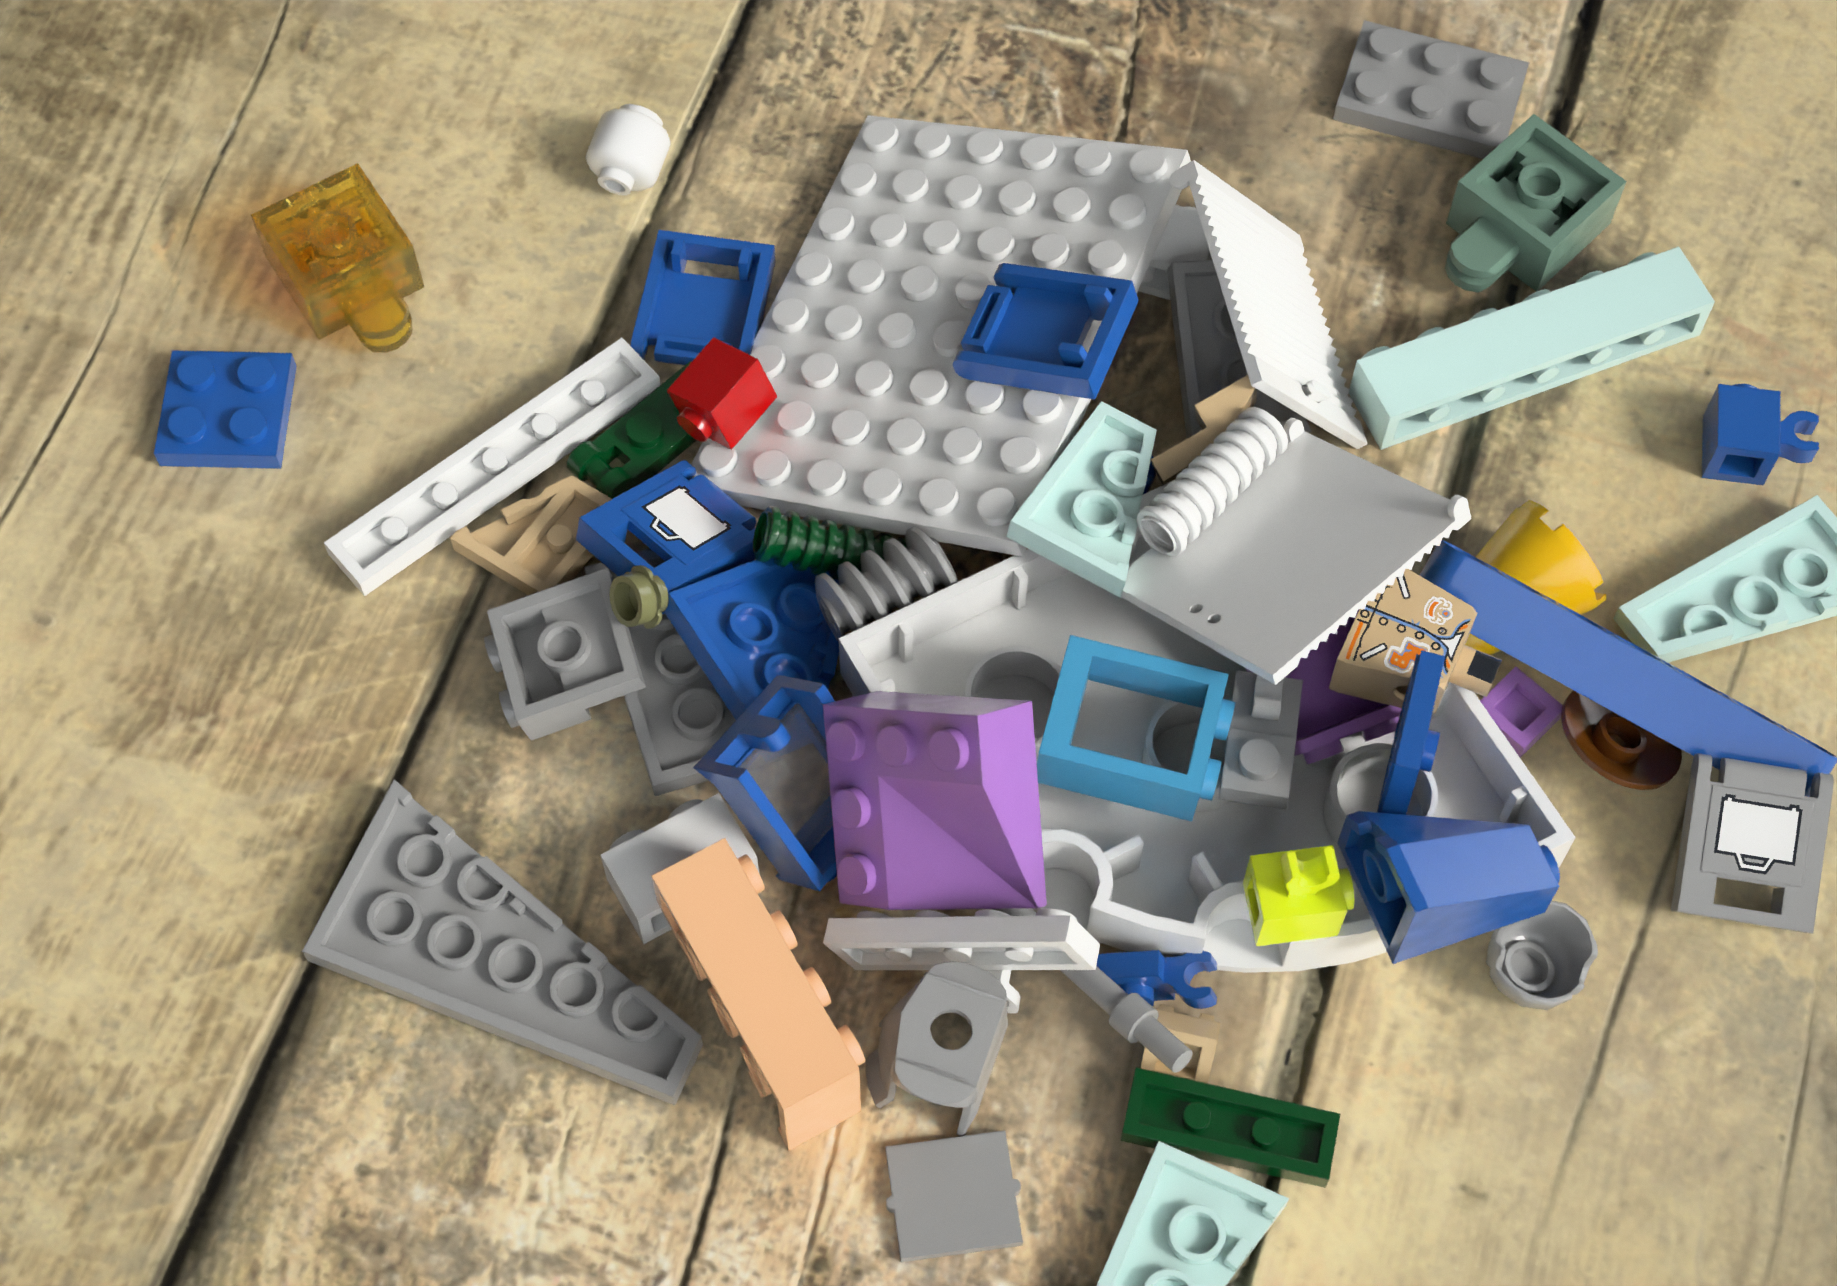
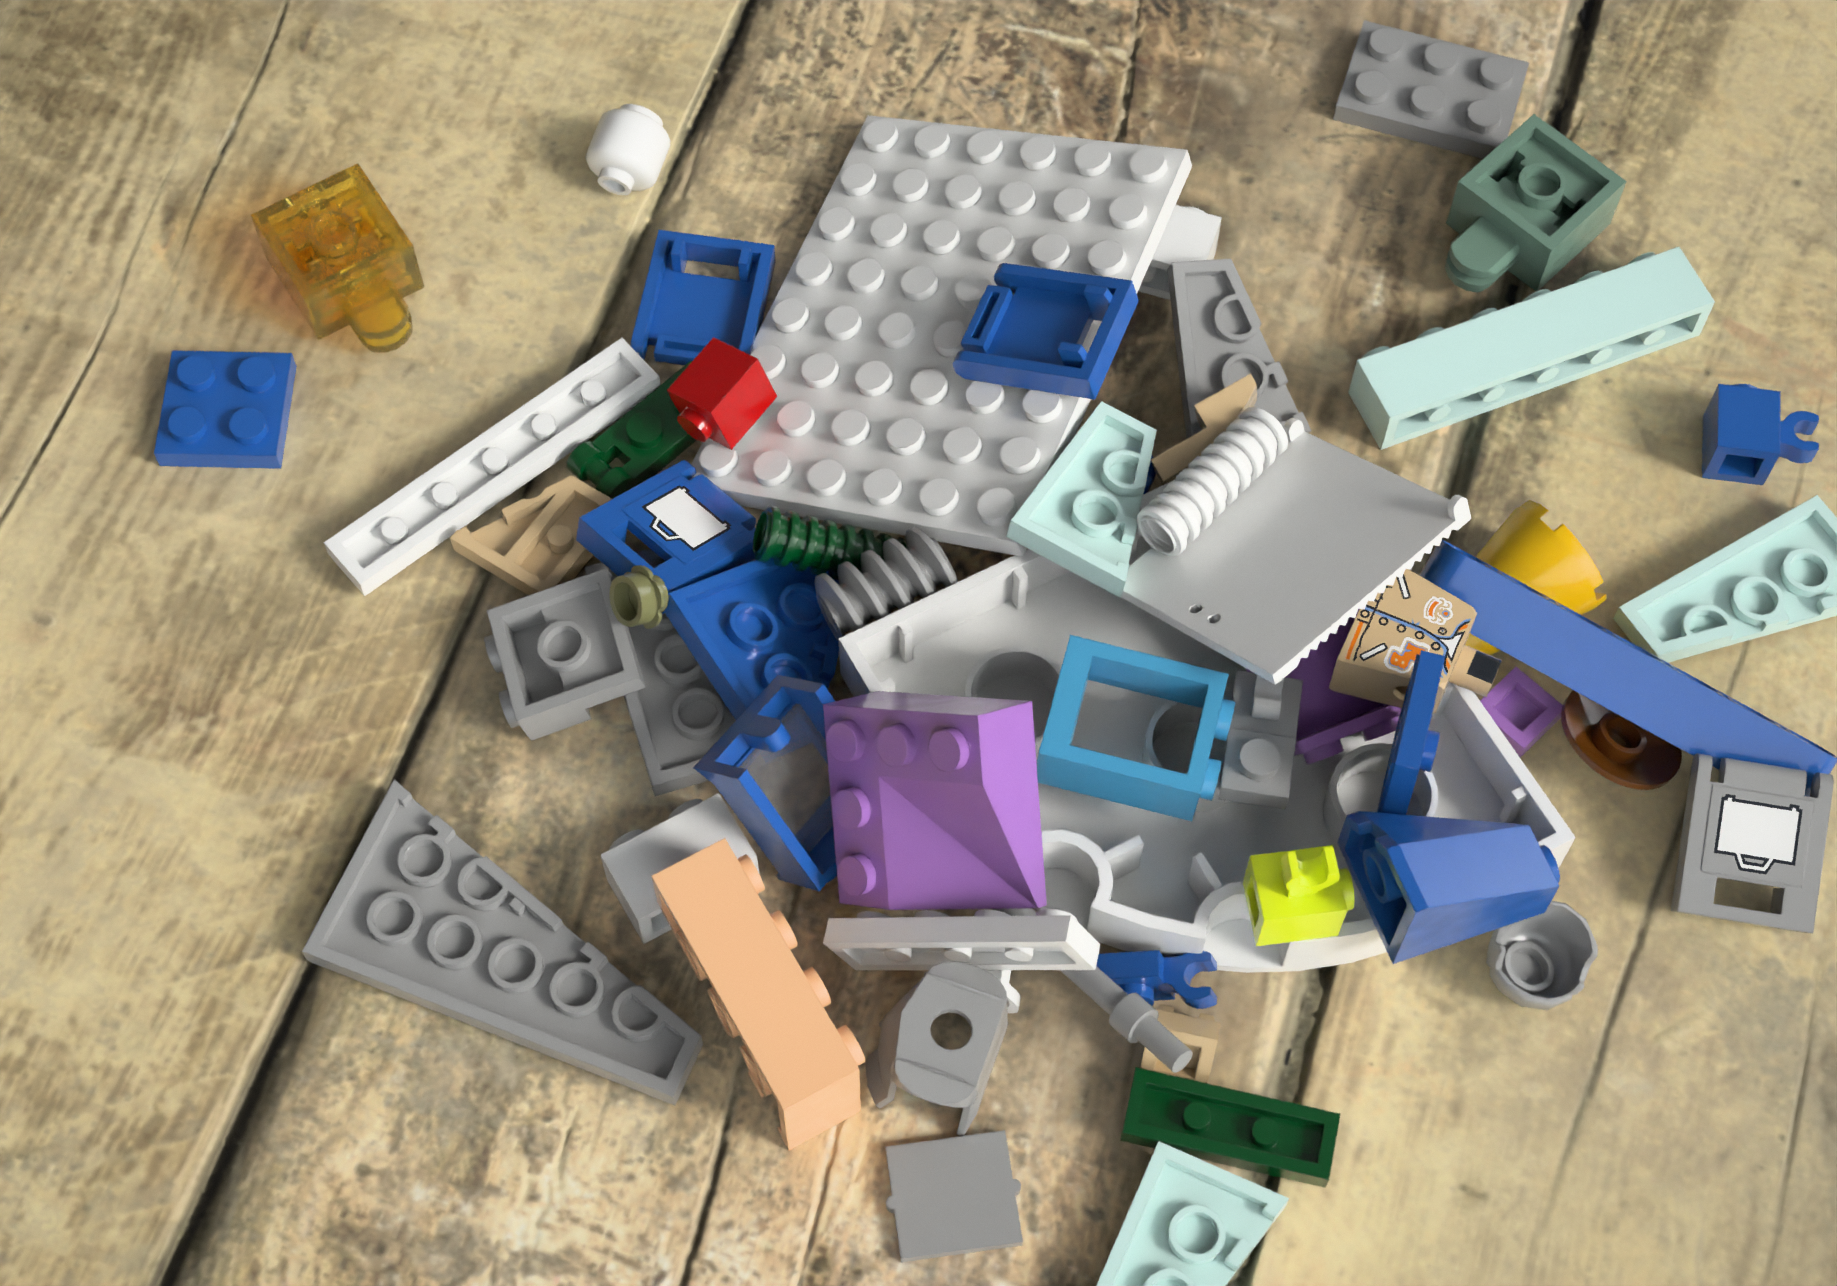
white door [1170,160,1368,449] -> none

